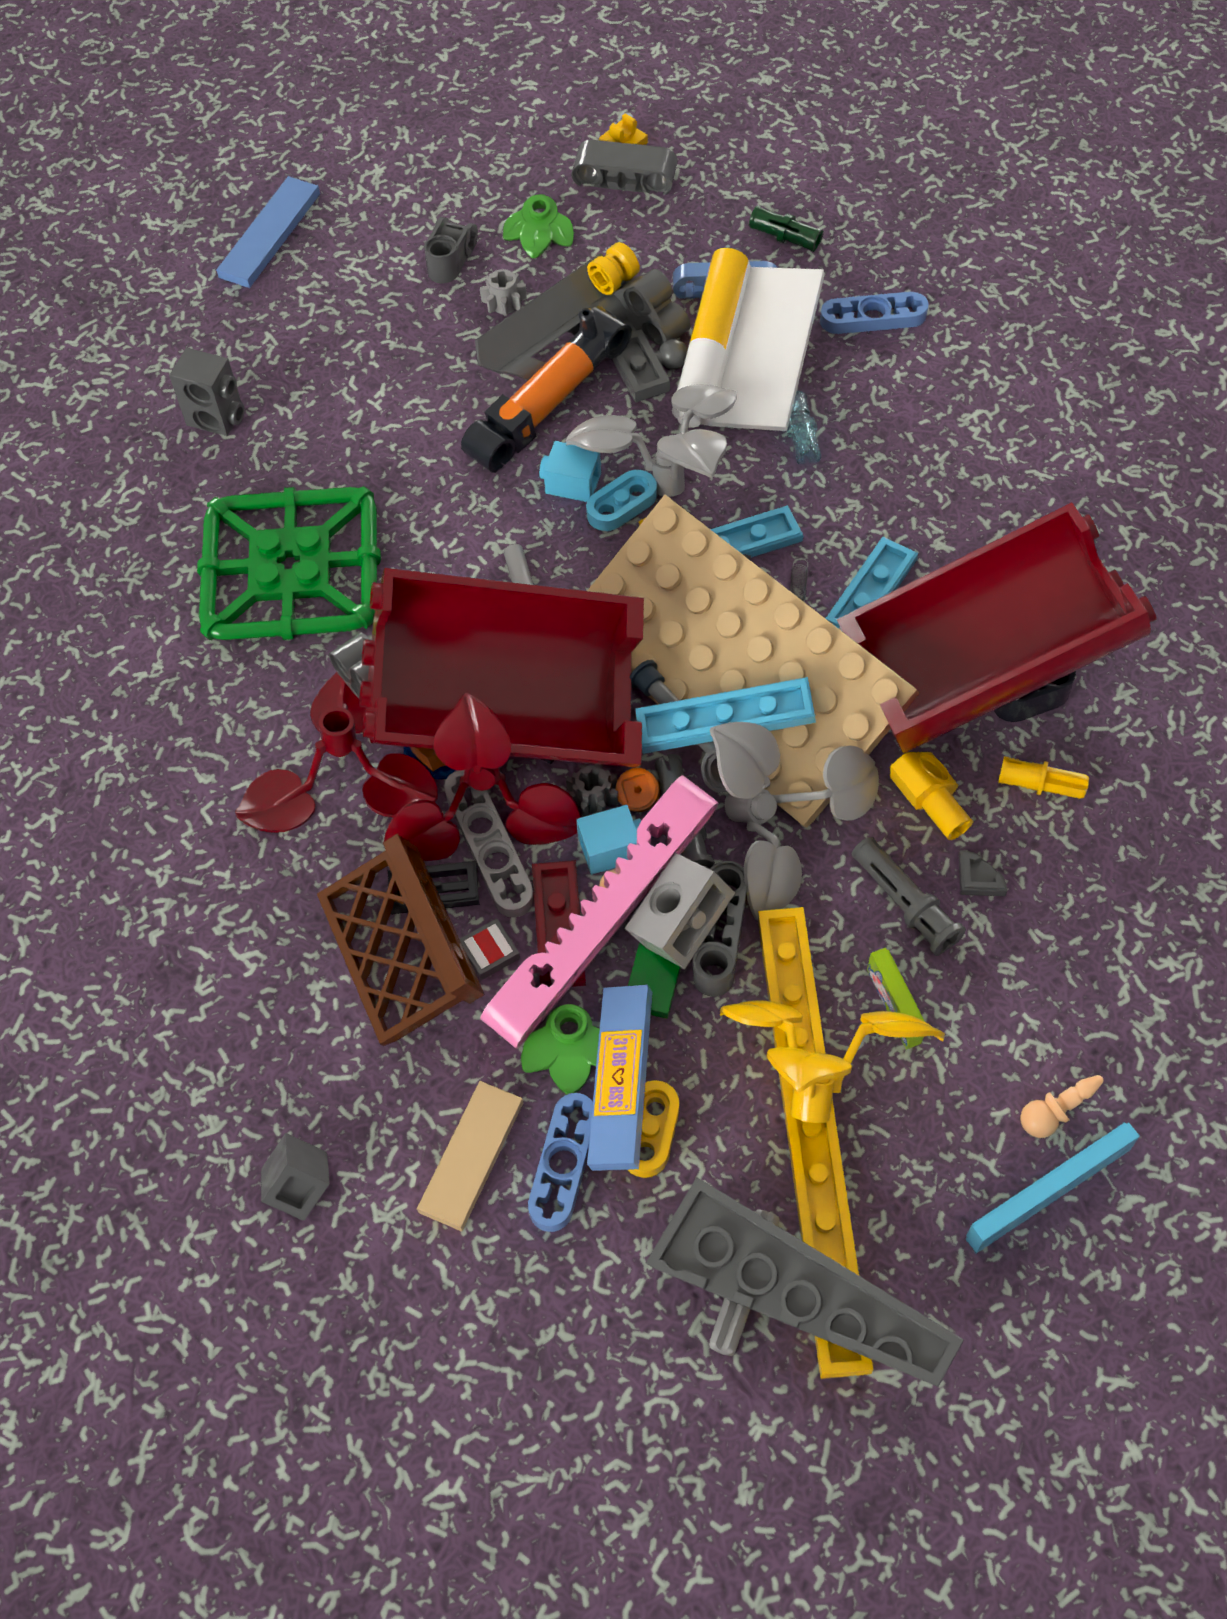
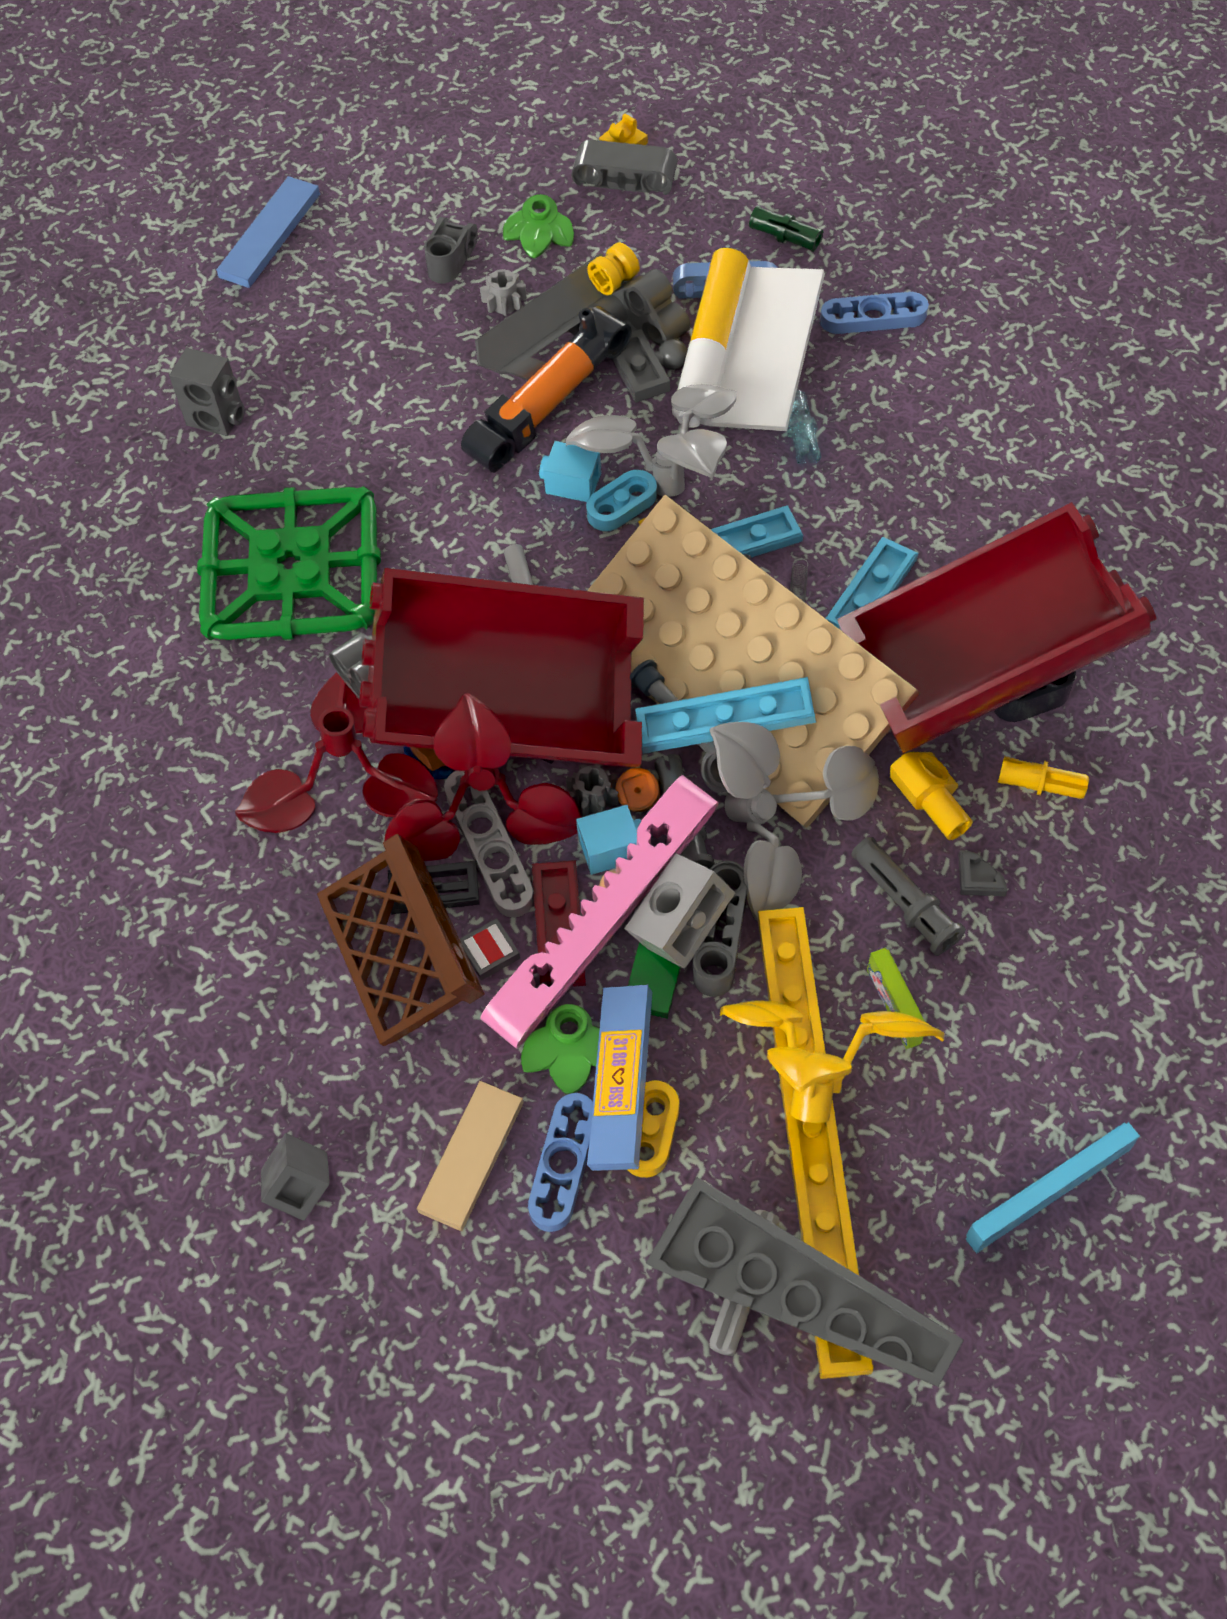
light nougat bar [1020,1075,1104,1138] -> none

